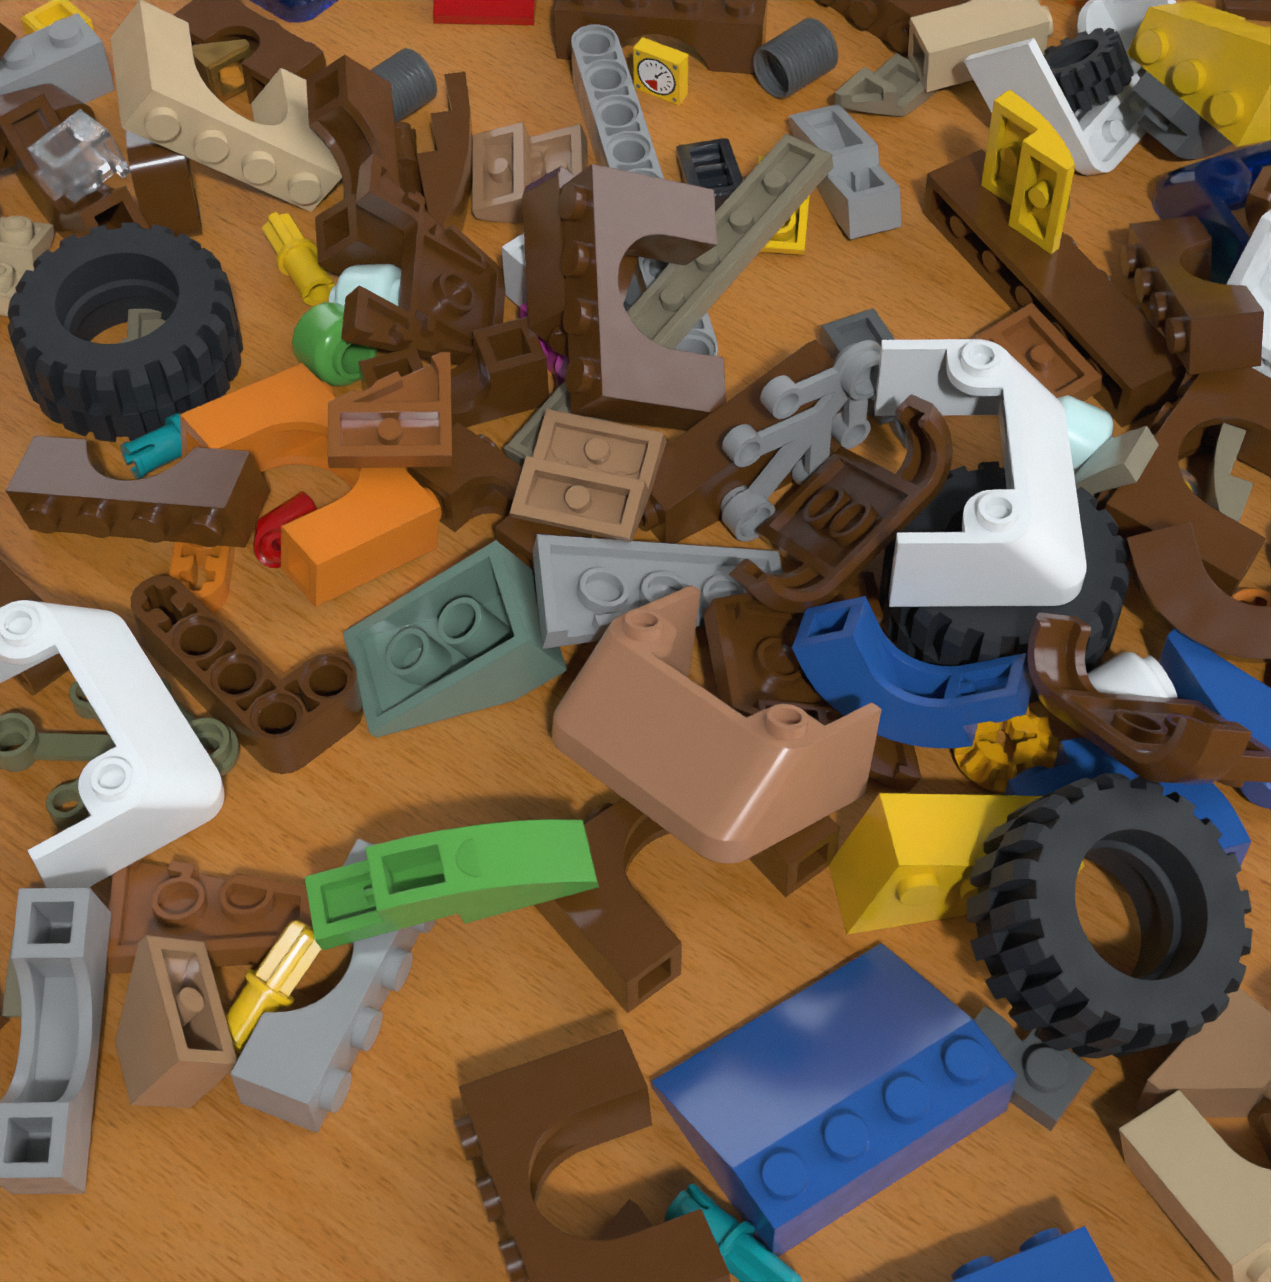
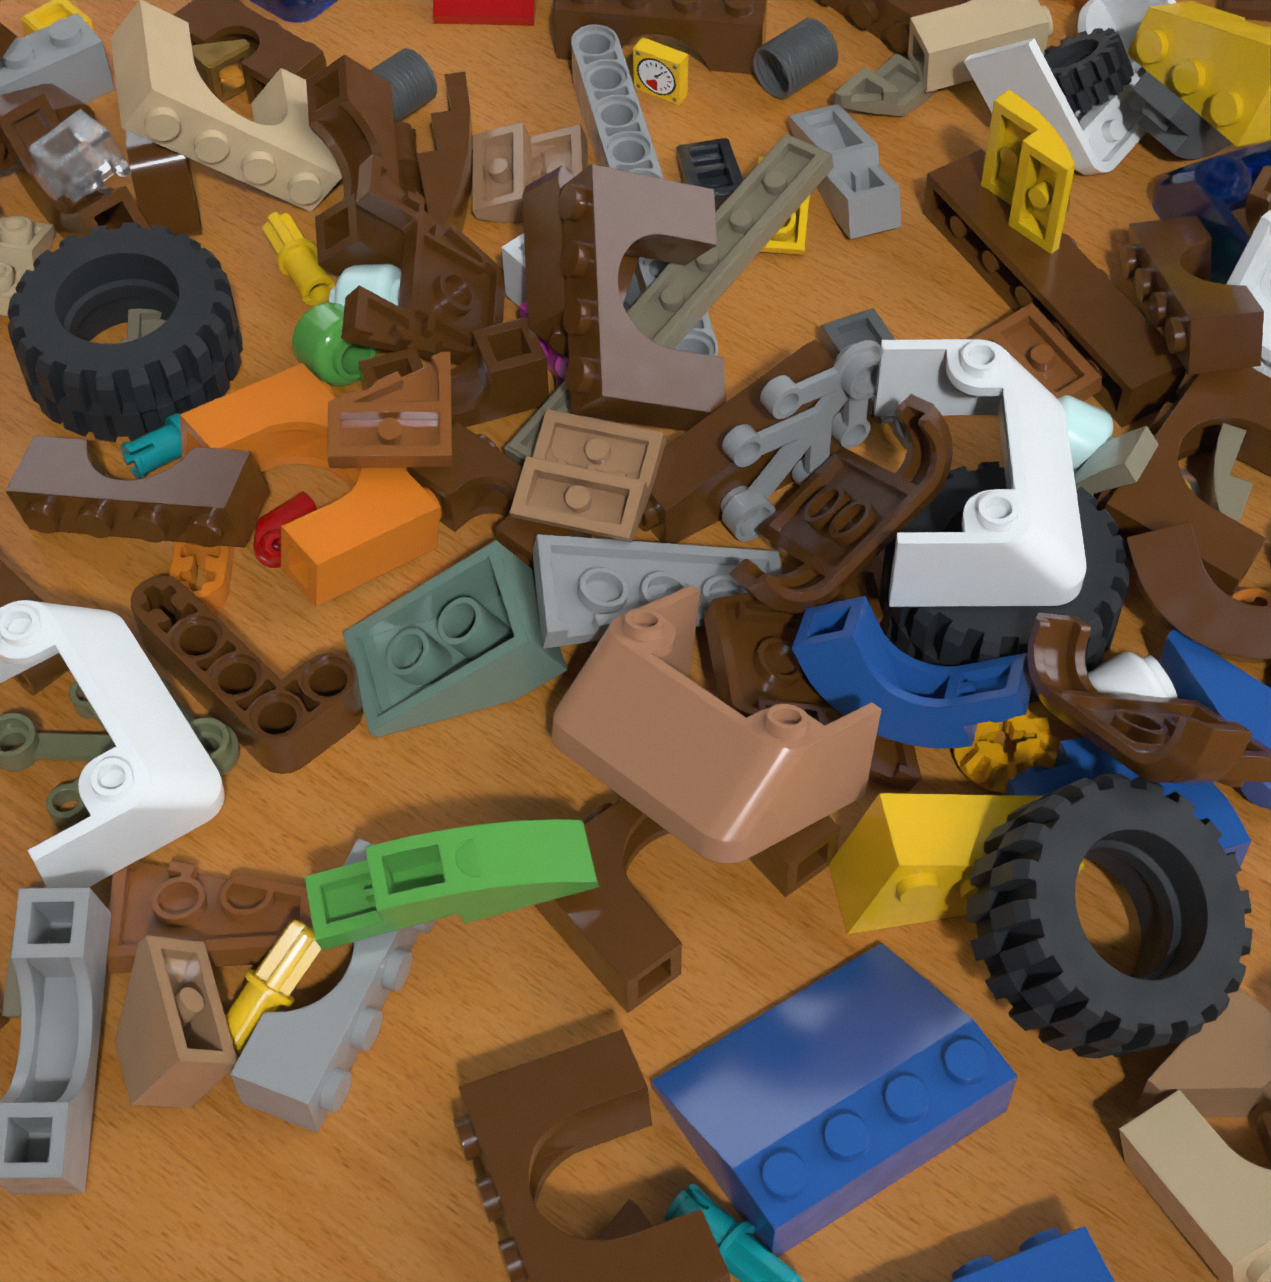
dark grey plate [974,1006,1095,1131] -> none

